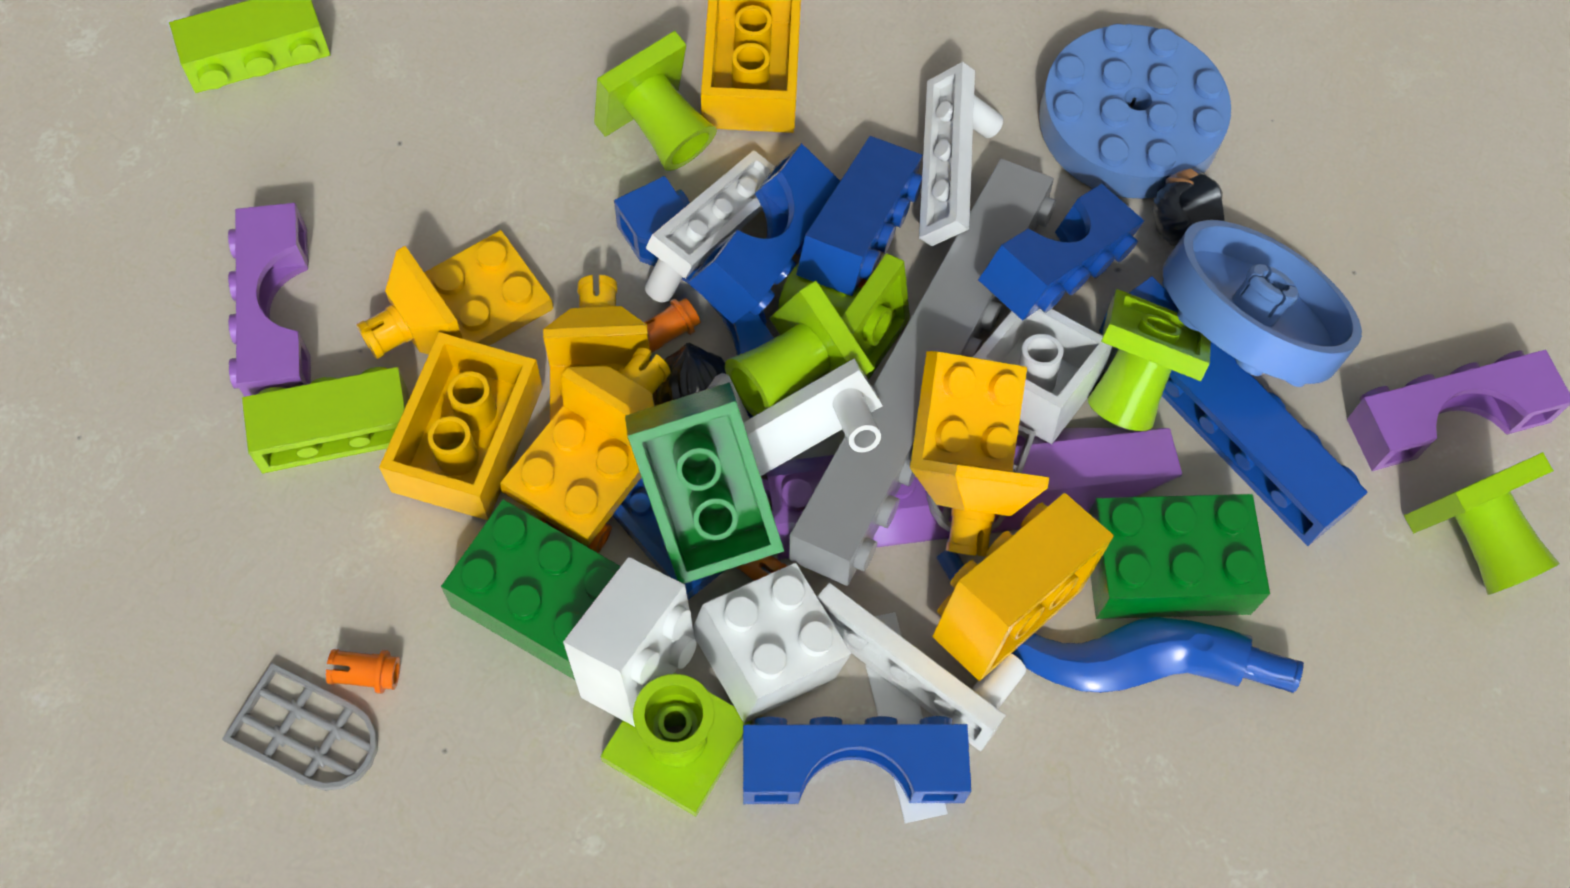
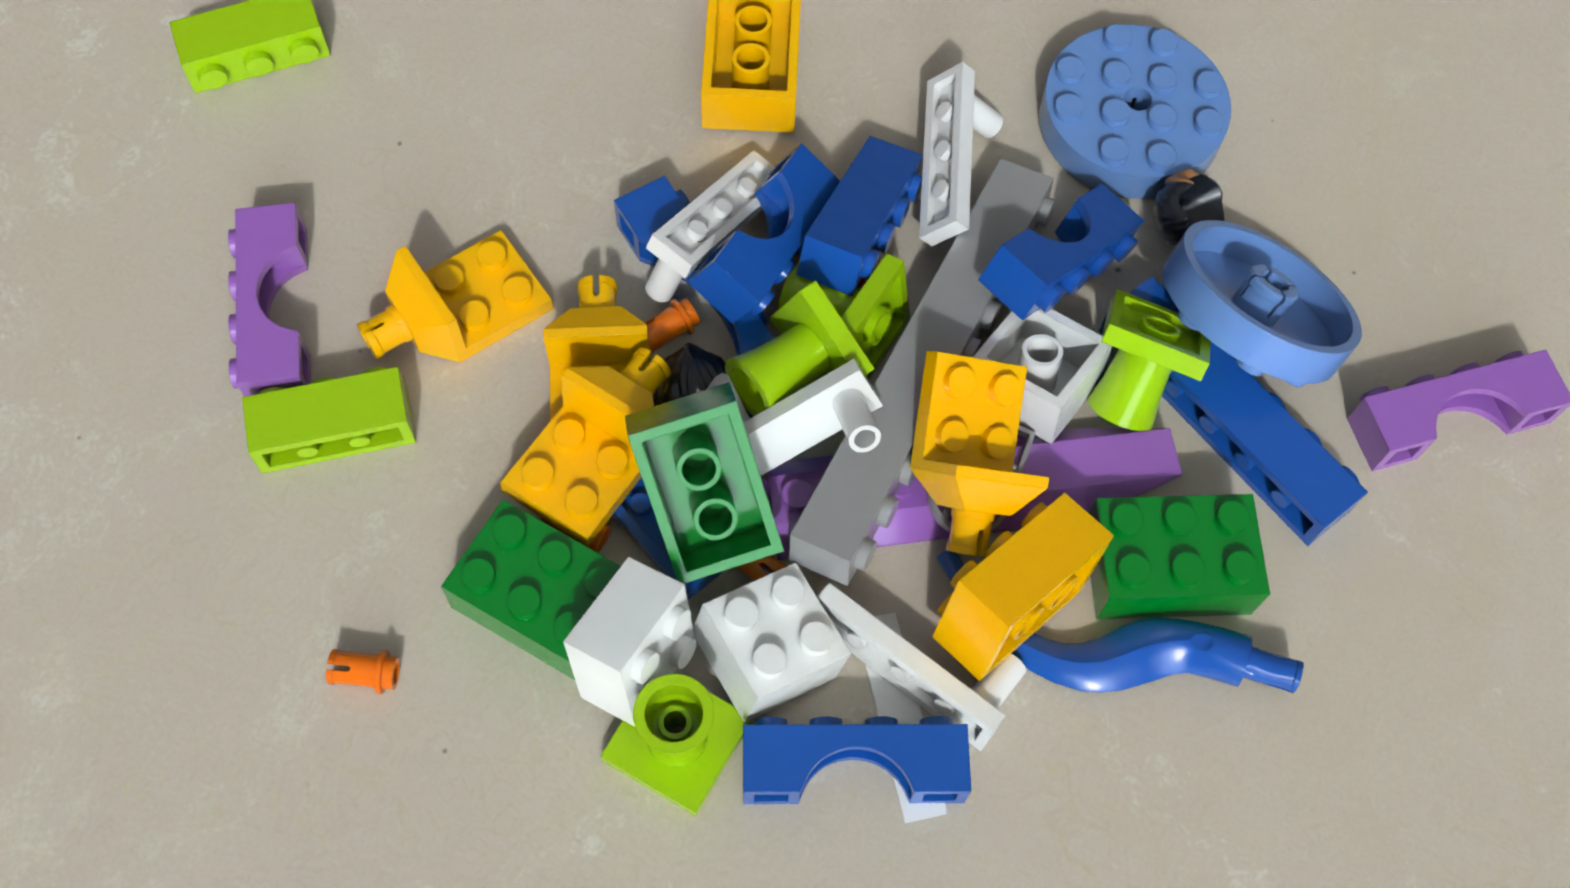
light grey window [222,663,378,791] -> none
yellow brick [379,332,543,520] -> none
lime plant [594,31,717,171] -> none
lime plant [1404,452,1560,595] -> none

